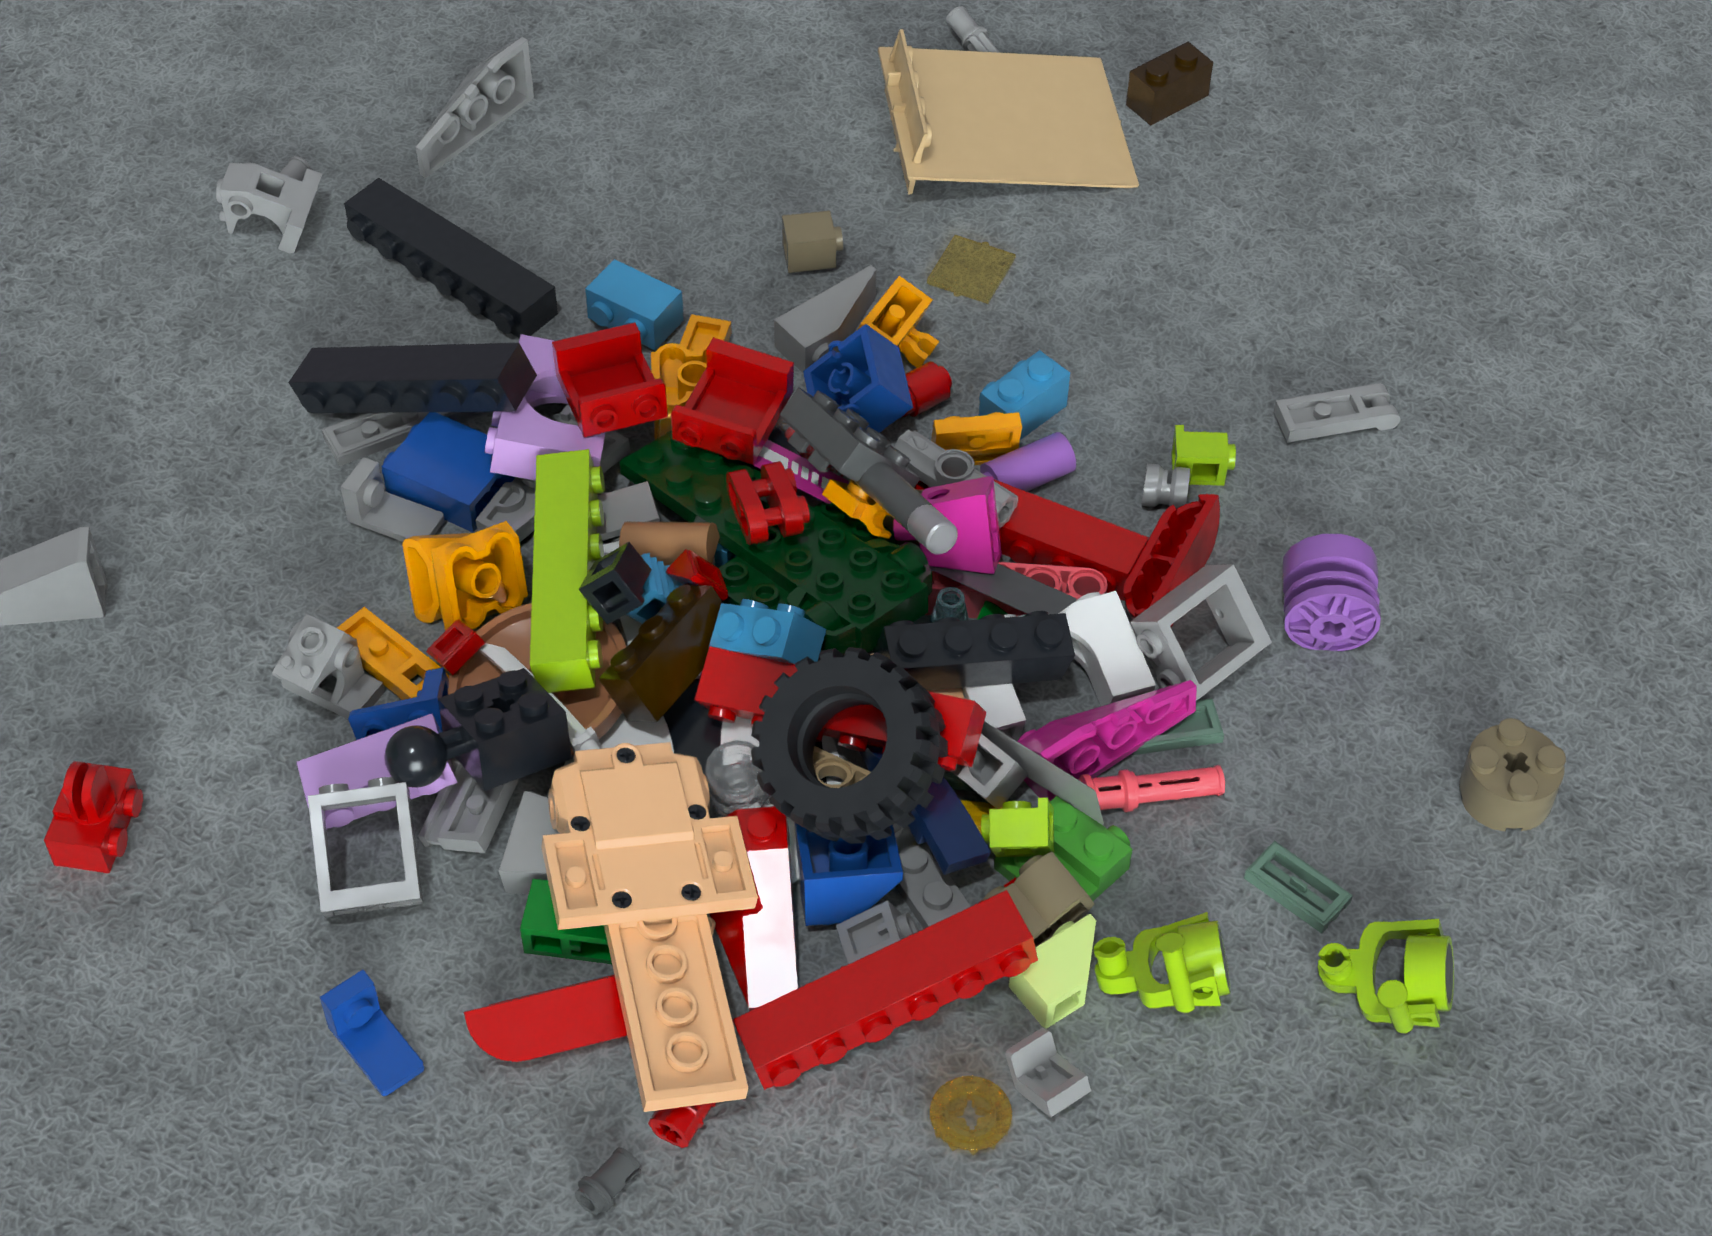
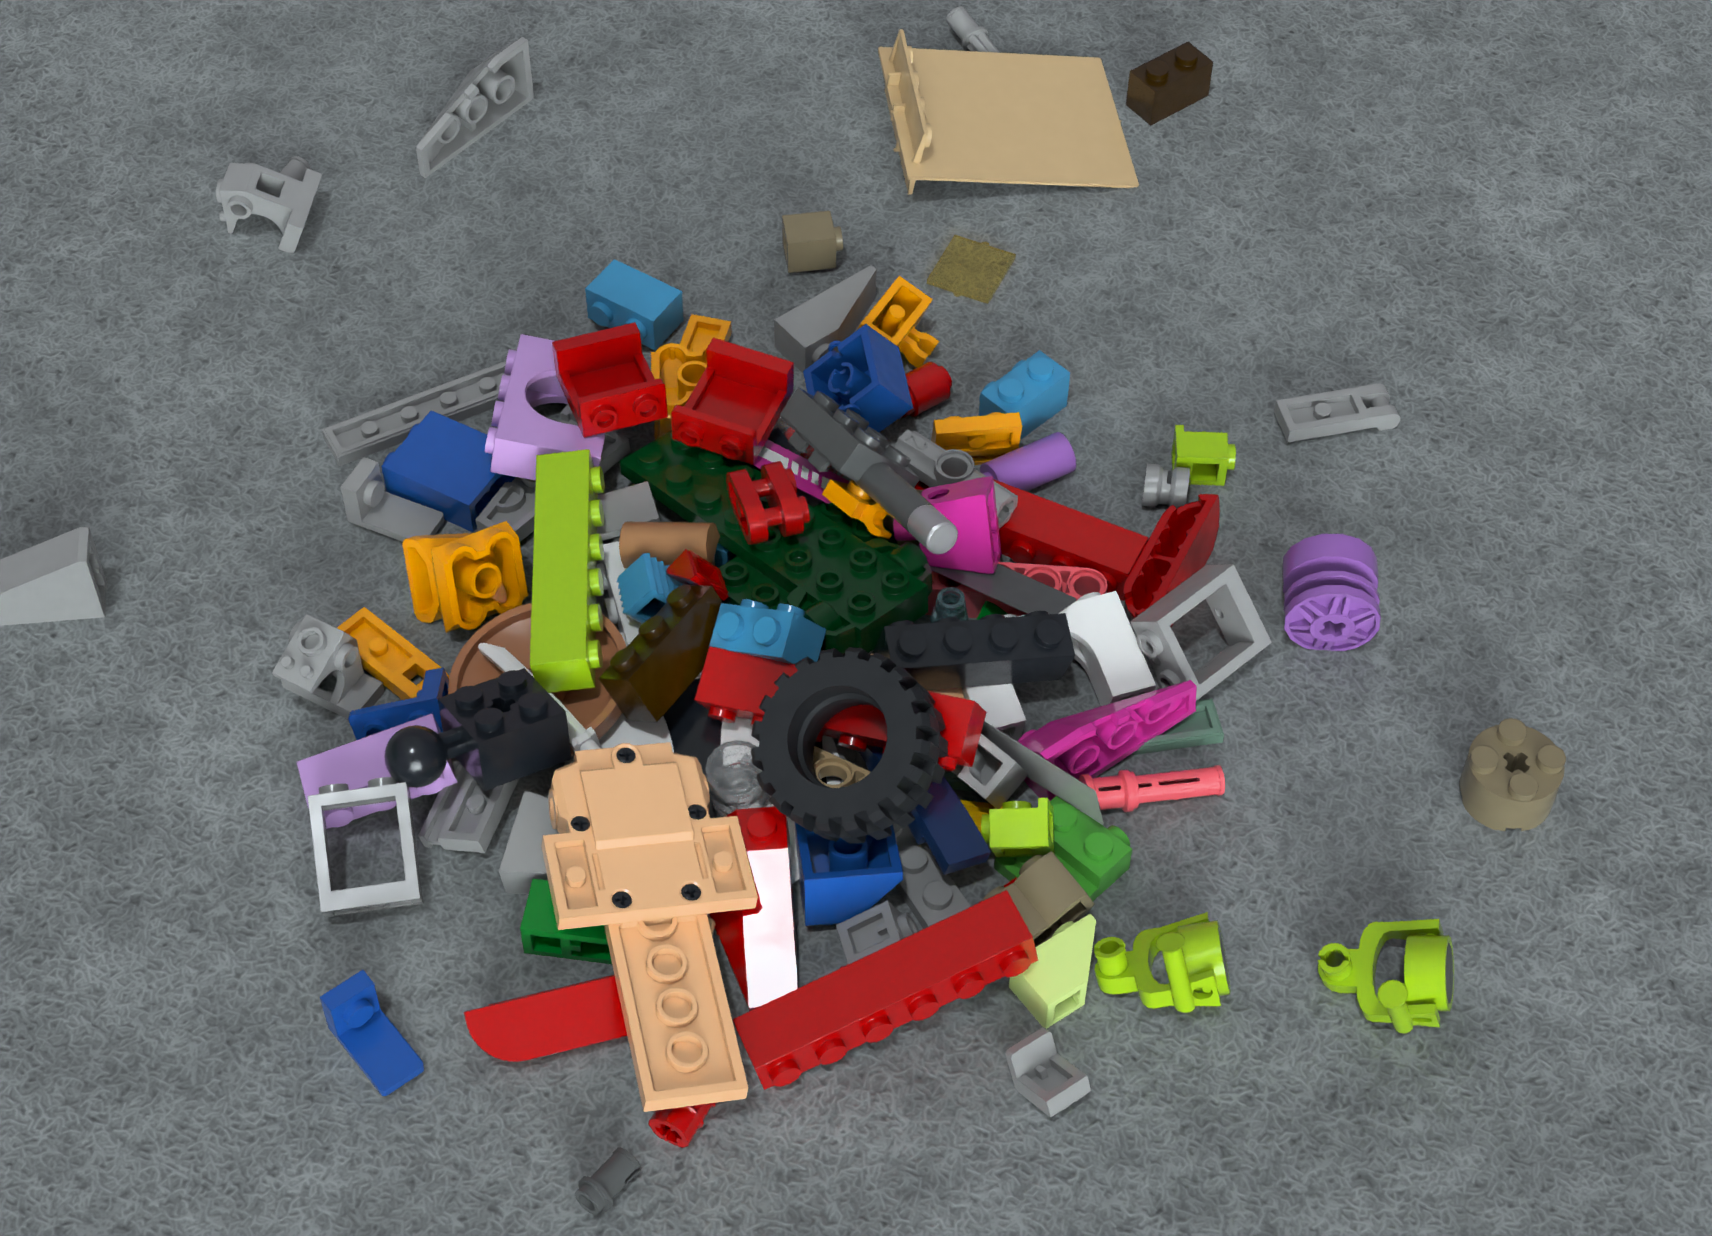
red brick [44,761,143,873] -> none
black brick [288,343,537,413] -> none
black brick [344,178,558,339] -> none
red tile [426,619,486,675] -> none
black brick [579,542,652,625] -> none
clear yellow gear [929,1076,1012,1156] -> none
sand green tile [1244,841,1353,933] -> none

